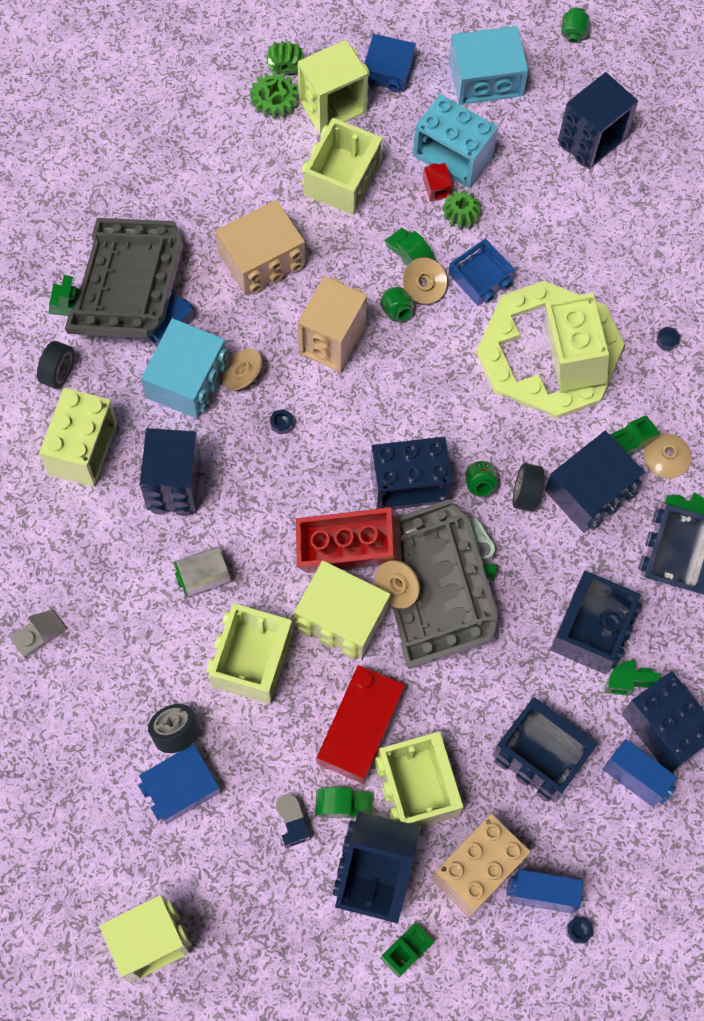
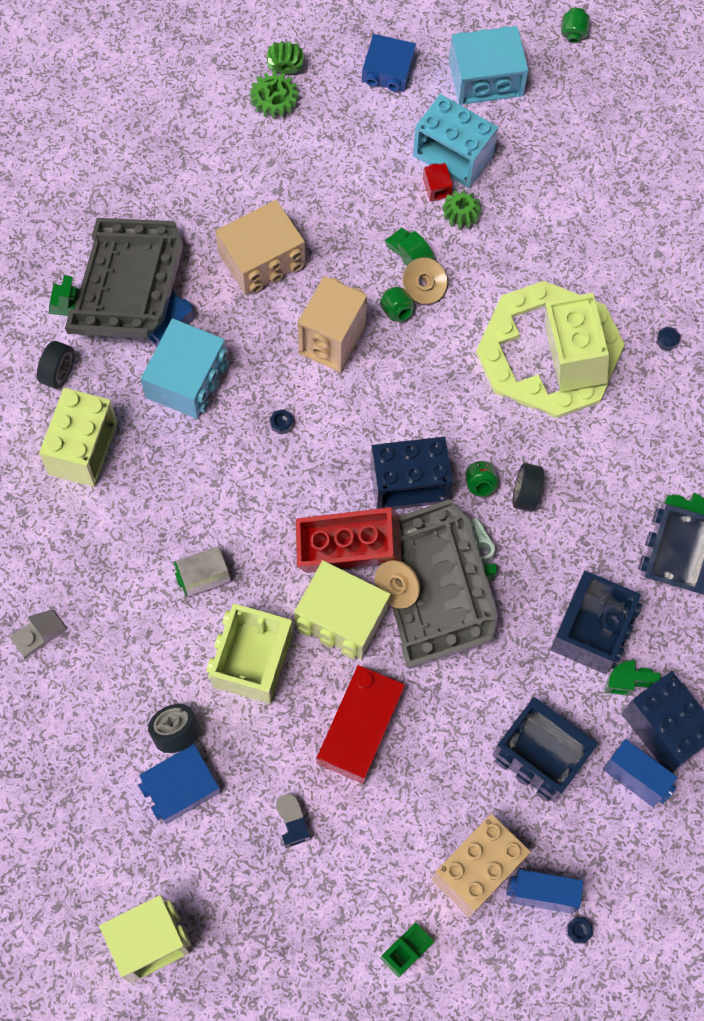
dark blue container [139,428,202,516] -> none
tan dish [222,349,262,390] -> none
yellowish green container [298,40,370,134] -> none
yellowish green container [301,118,383,215] -> none
green brick [315,787,372,819] -> none
dark blue container [332,811,421,923] -> none
yellowish green container [375,731,463,827] -> none
blue piece [448,238,516,306] -> none
dark blue container [545,430,646,533] -> none
dark blue container [558,72,638,169] -> none
green brick [610,415,660,456] -> none
tan dish [643,433,692,479] -> none

